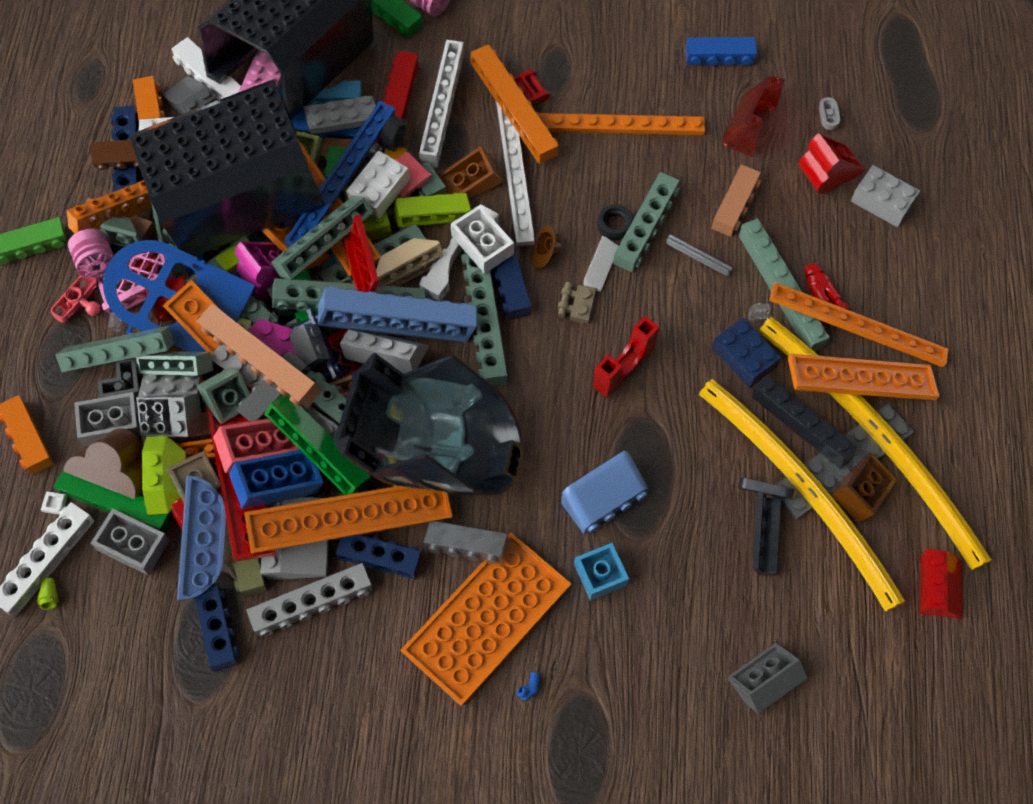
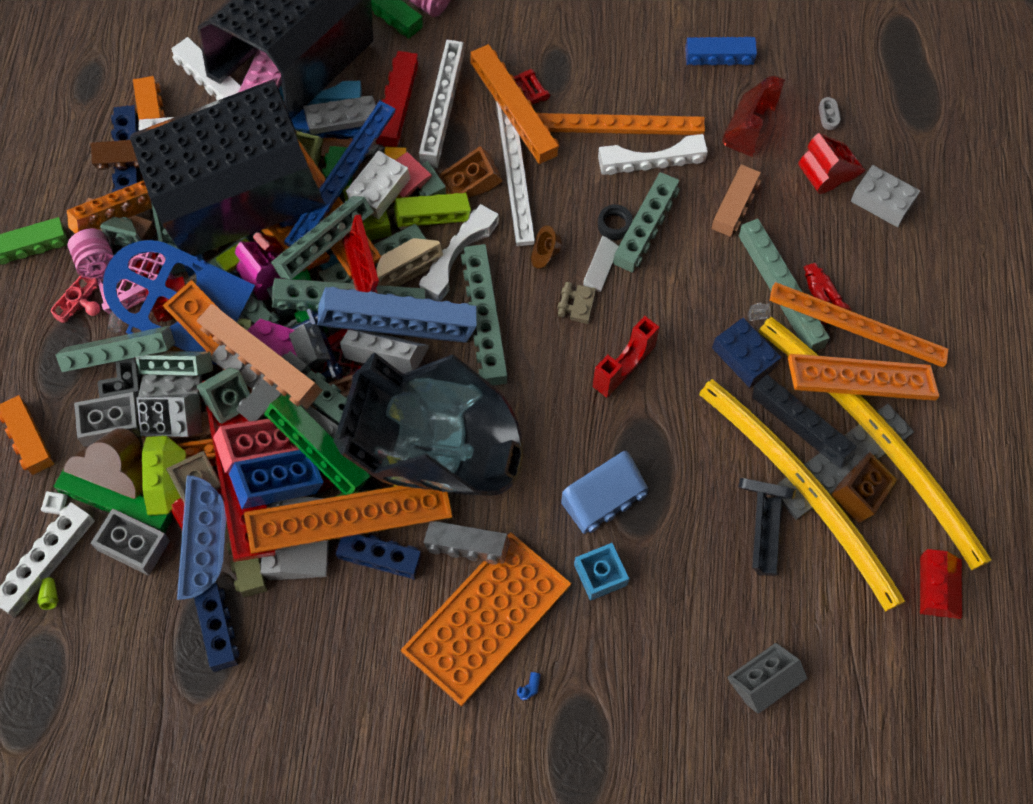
dark grey slope [161,76,218,115] -> none
light grey brick [246,563,372,637] -> none
black tyre [379,115,407,152] -> none
white brick [451,205,514,274] -> none
dark blue brick [493,250,531,320] -> none
dark grey axle [666,234,732,276] -> none
none -> red plate [253,232,283,254]
none -> white arch [598,134,708,175]

